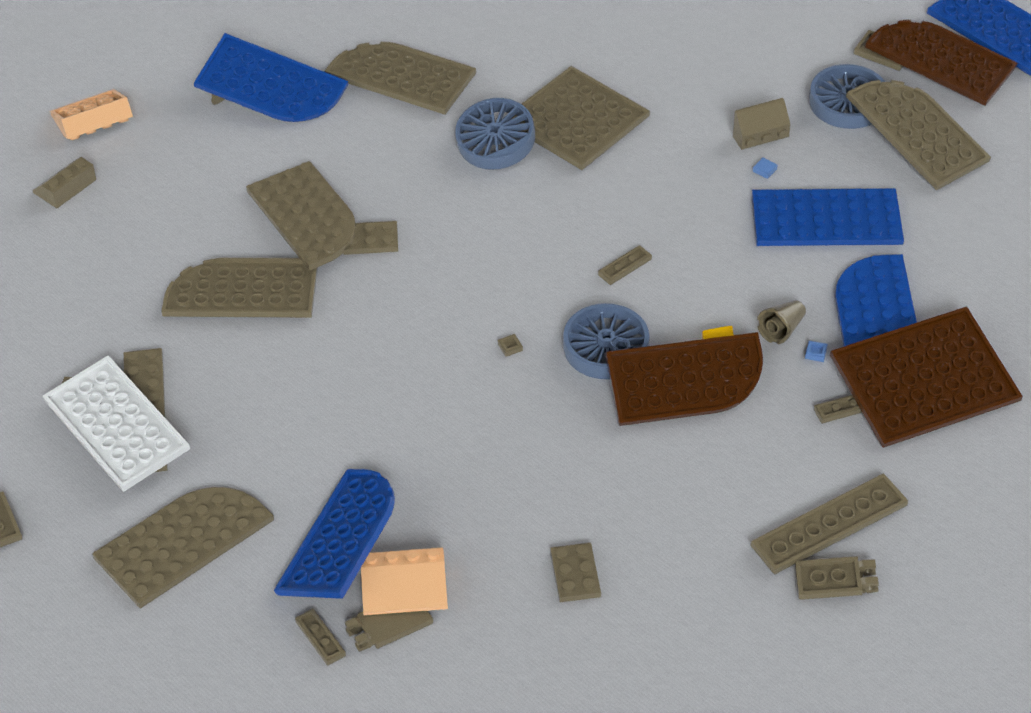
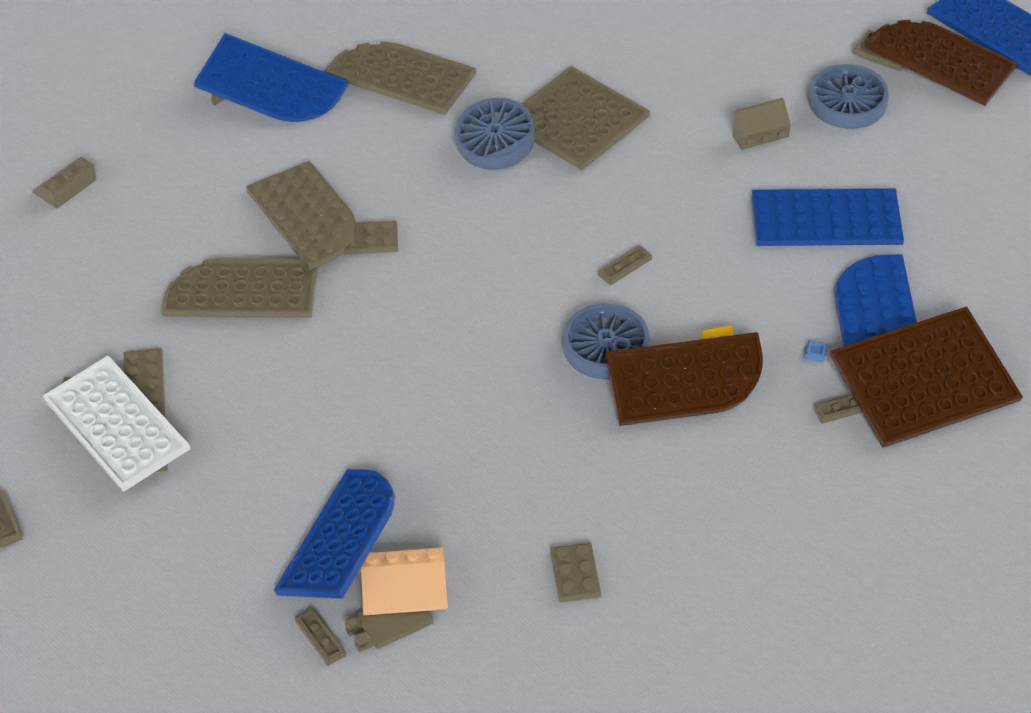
light nougat slope [50,89,133,140] -> none
dark tan plate [92,487,274,609] -> none
dark tan tile [498,334,523,357] -> none
dark tan plate [751,473,908,575] -> none
medium blue tile [753,158,778,179] -> none
dark tan cone [757,300,806,344] -> none
dark tan tile [795,556,879,600] -> none
dark tan plate [846,80,991,190] -> none

